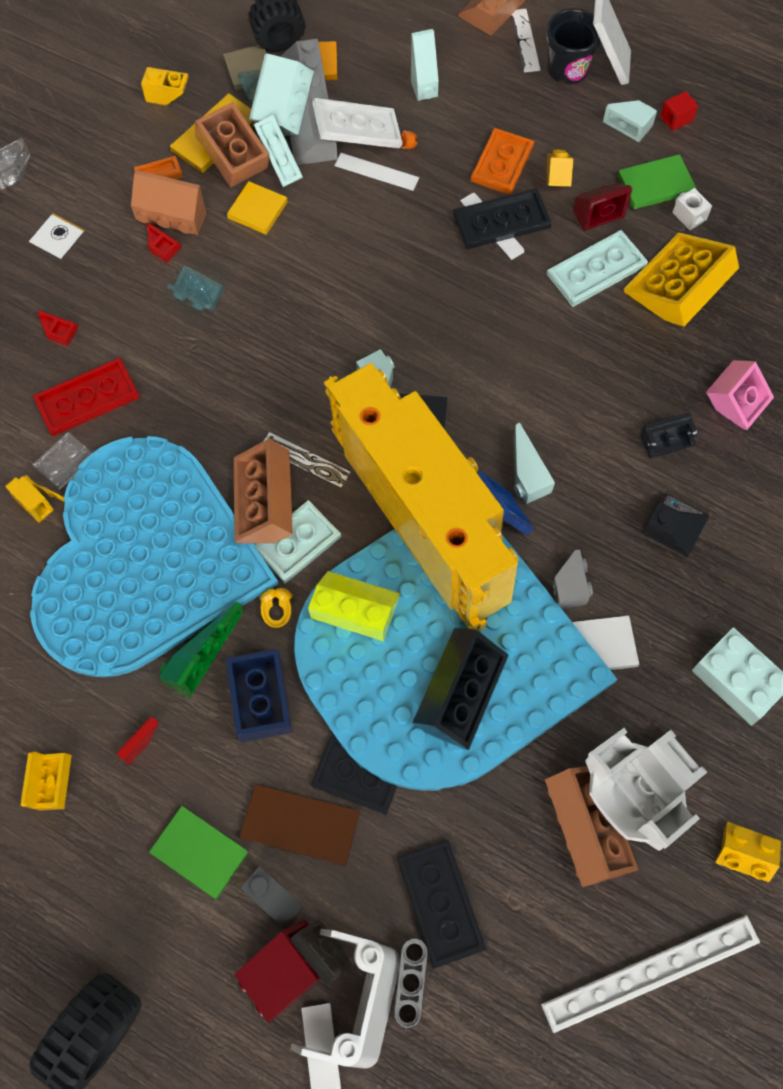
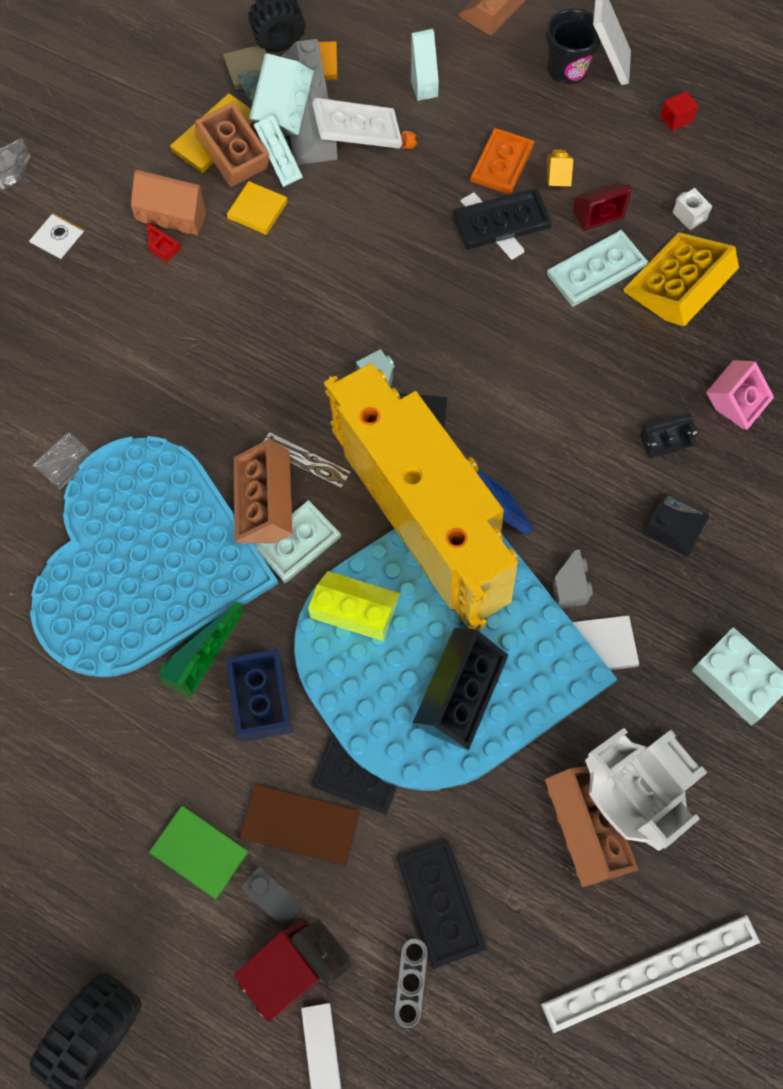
yellow piece [5,475,65,523] -> none
yellow bracket [21,752,72,810] -> none
red tile [33,358,140,437] -> none
red tile [38,310,79,346] -> none
red tile [117,717,159,765] -> none
orange tile [134,156,183,179] -> none
yellow slope [141,67,189,105] -> none
clear light blue bracket [167,265,225,312] -> none
yellow piece [259,588,292,628] -> none
white windscreen [290,929,400,1068] -> none
white sticker [335,153,420,191] -> none
white sticker [511,9,541,72] -> none
light aqua slope [513,423,555,504] -> none
light aqua slope [603,100,657,142] -> none
bright green tile [617,154,697,210] -> none
yellow bracket [716,822,781,882] -> none

